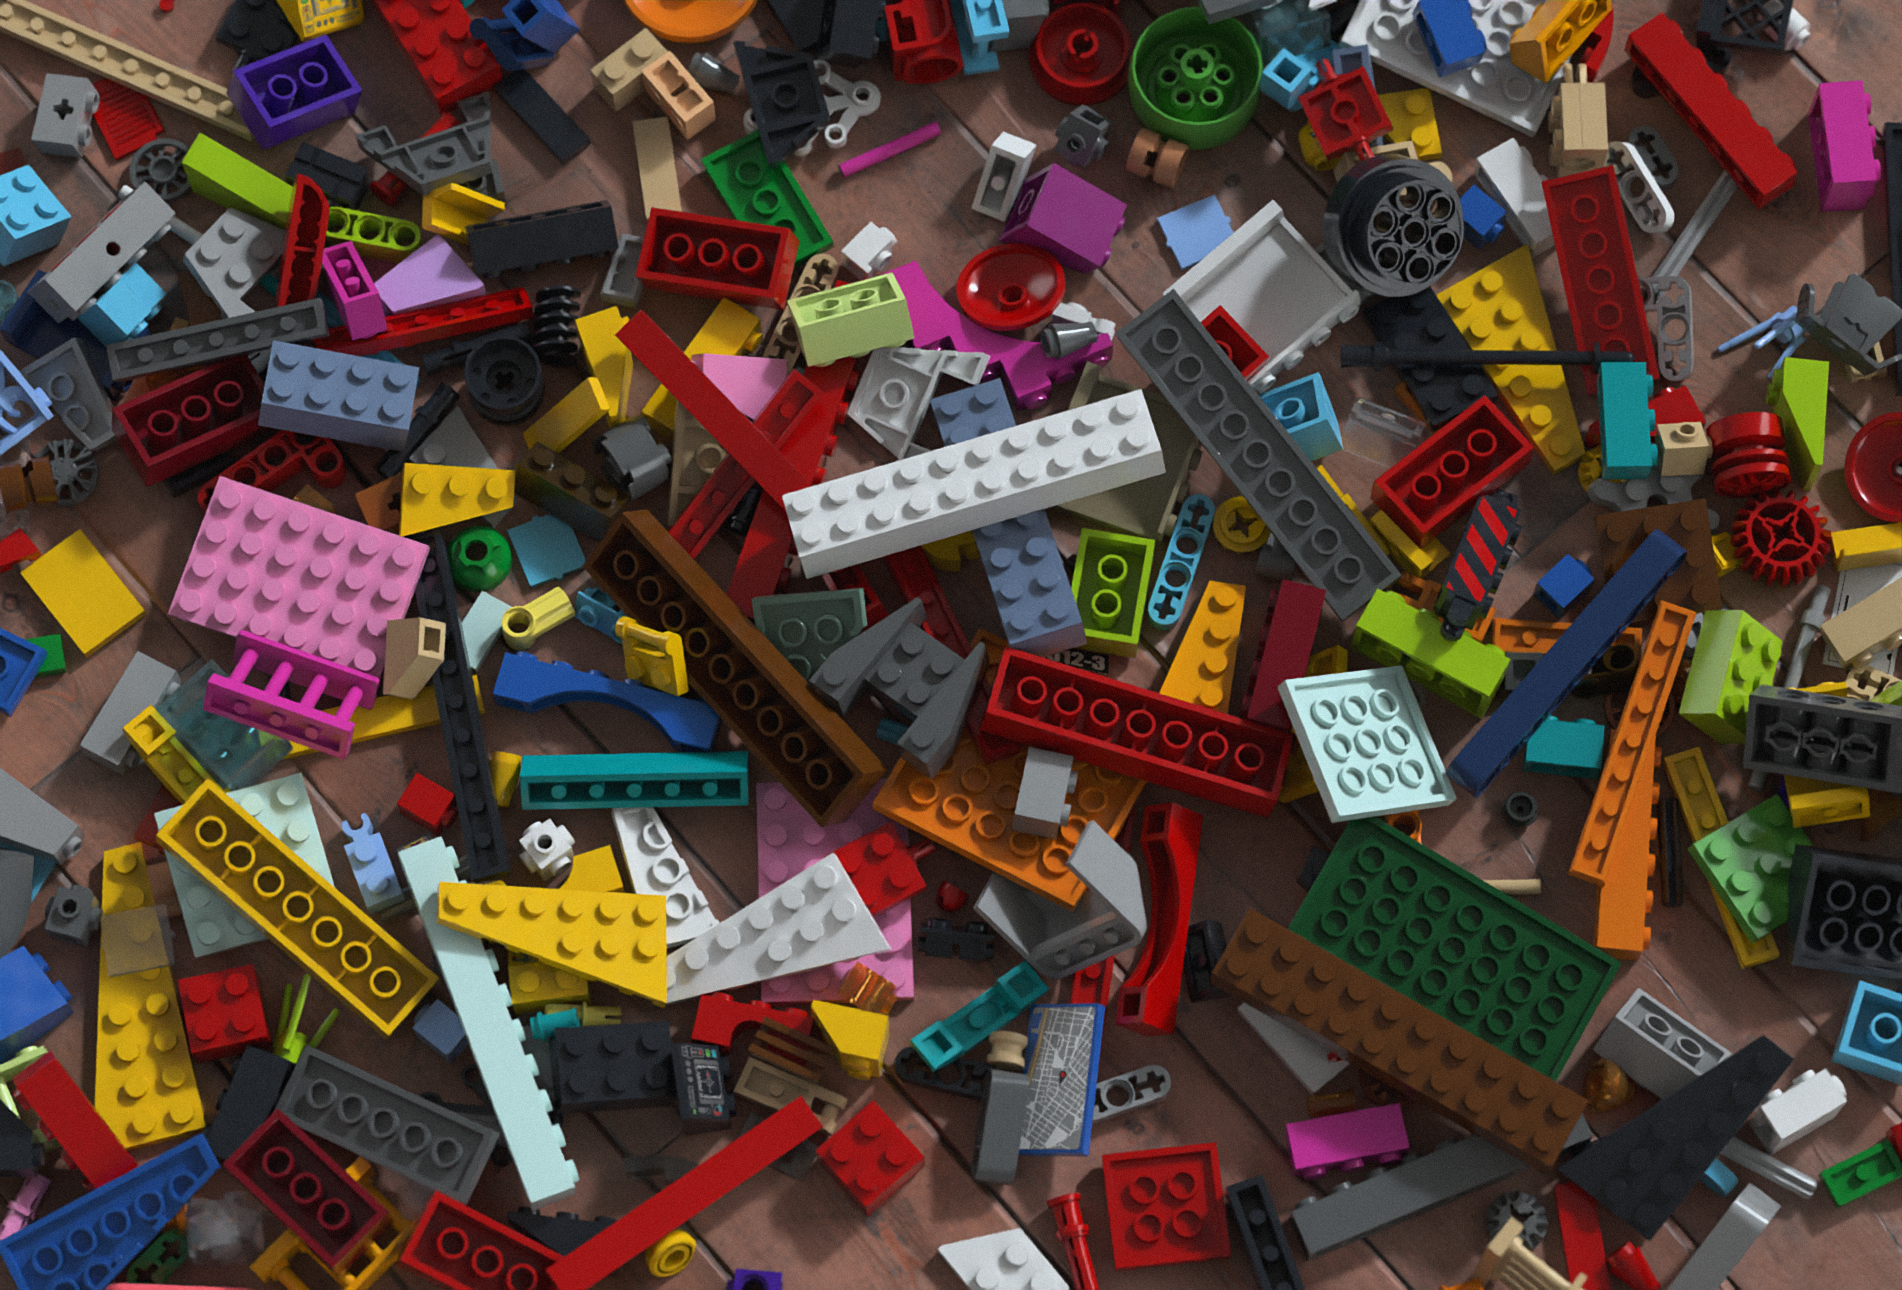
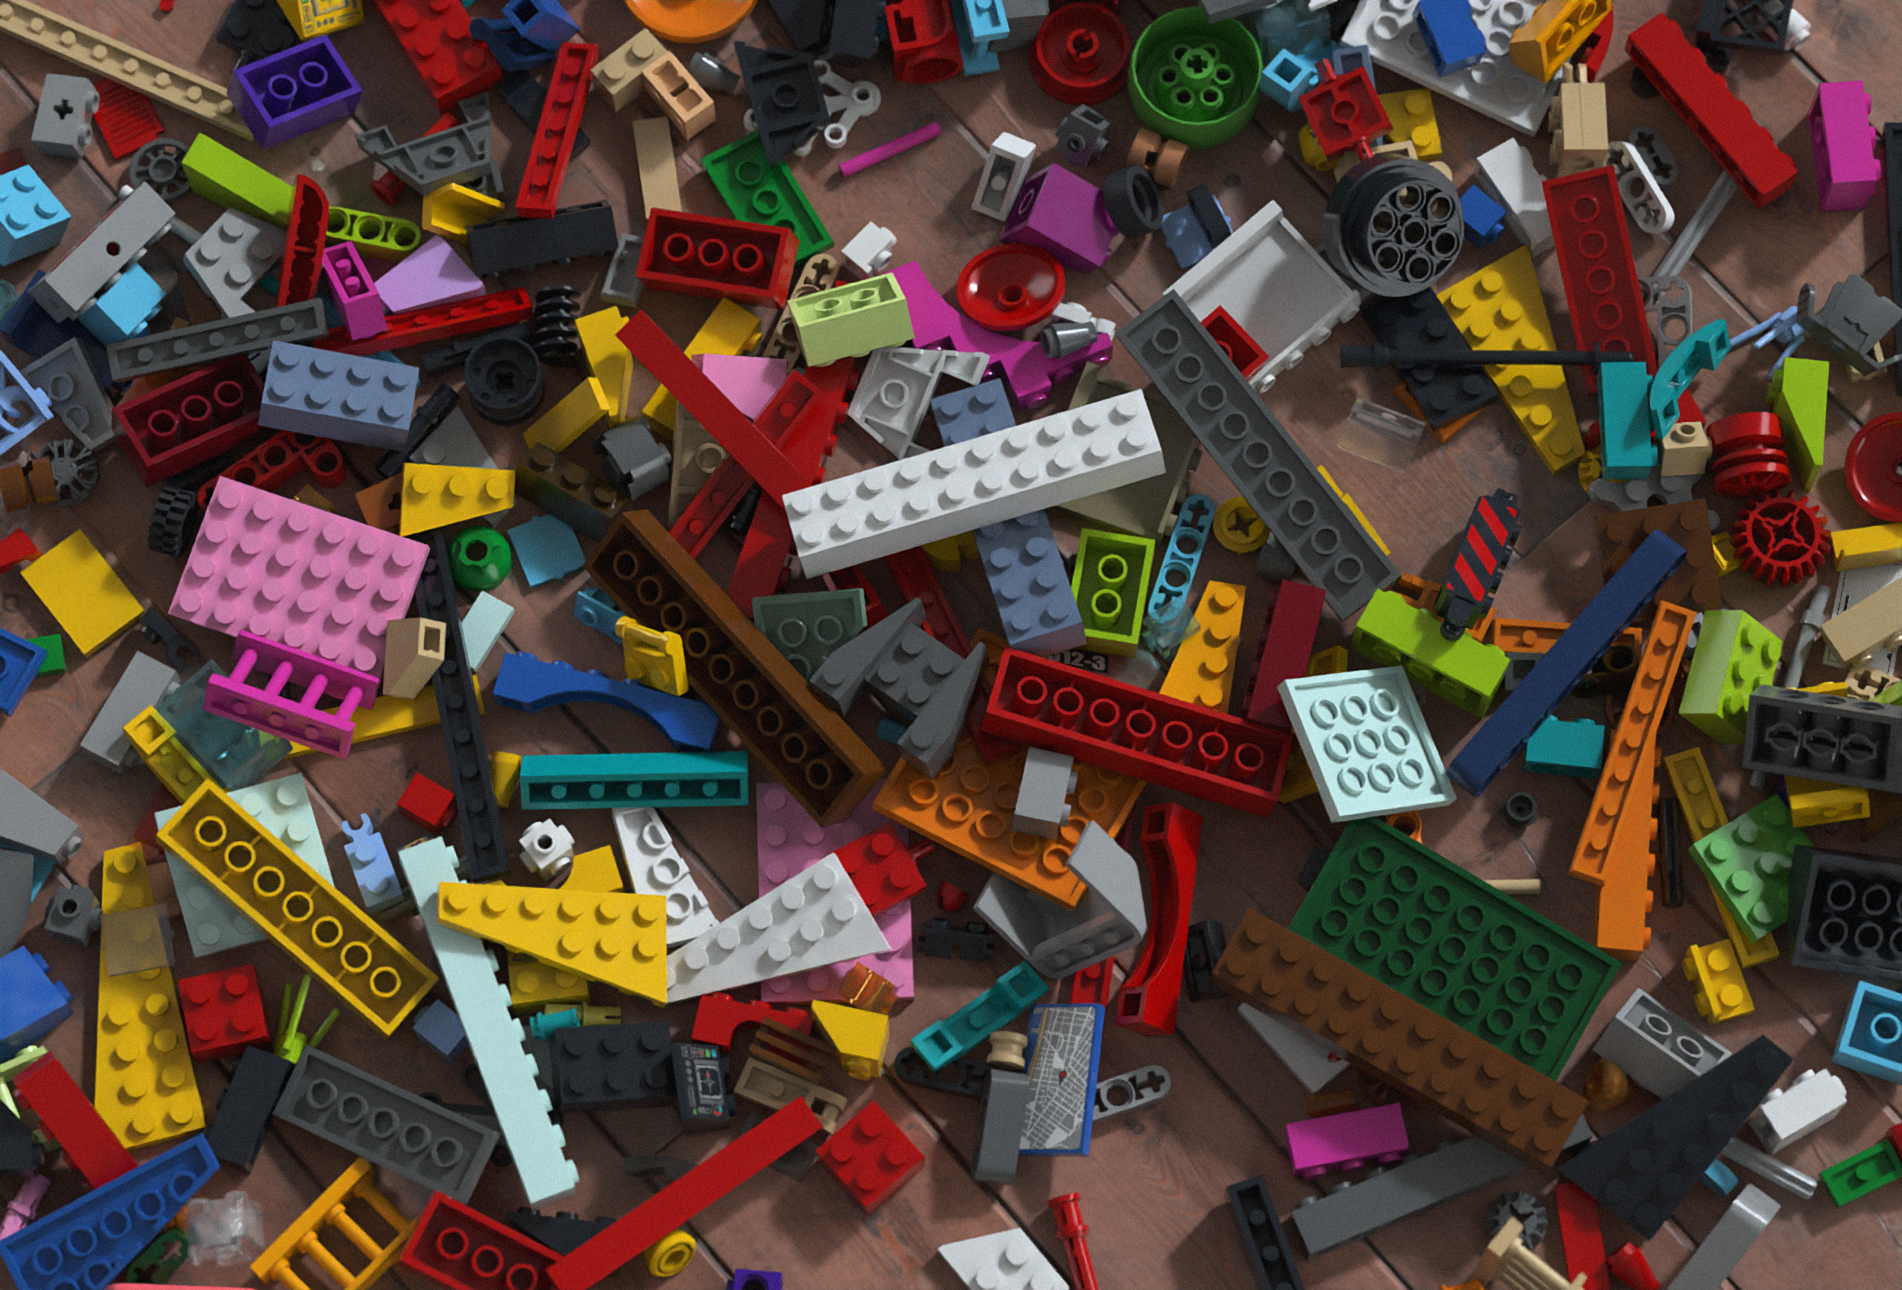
dark red brick [223,1108,394,1278] -> none
black brick [285,142,372,211] -> none
light yellow piece [502,586,576,650] -> none
red plate [1101,1142,1231,1271] -> none
medium azure slope [1259,372,1343,461] -> none
yellow panel [1369,510,1451,579] -> none
red brick [1370,395,1534,549] -> none
blue brick [1533,554,1594,620] -> none
none -> black plate [136,607,196,668]
none -> black tyre [148,486,199,557]
none -> red plate [515,42,599,219]
none -> black tyre [1103,166,1163,238]
none -> clear light blue bracket [1141,596,1201,659]
none -> black beam [1186,184,1232,249]
none -> teal slope [1650,319,1731,439]
none -> yellow bracket [1682,939,1755,1026]

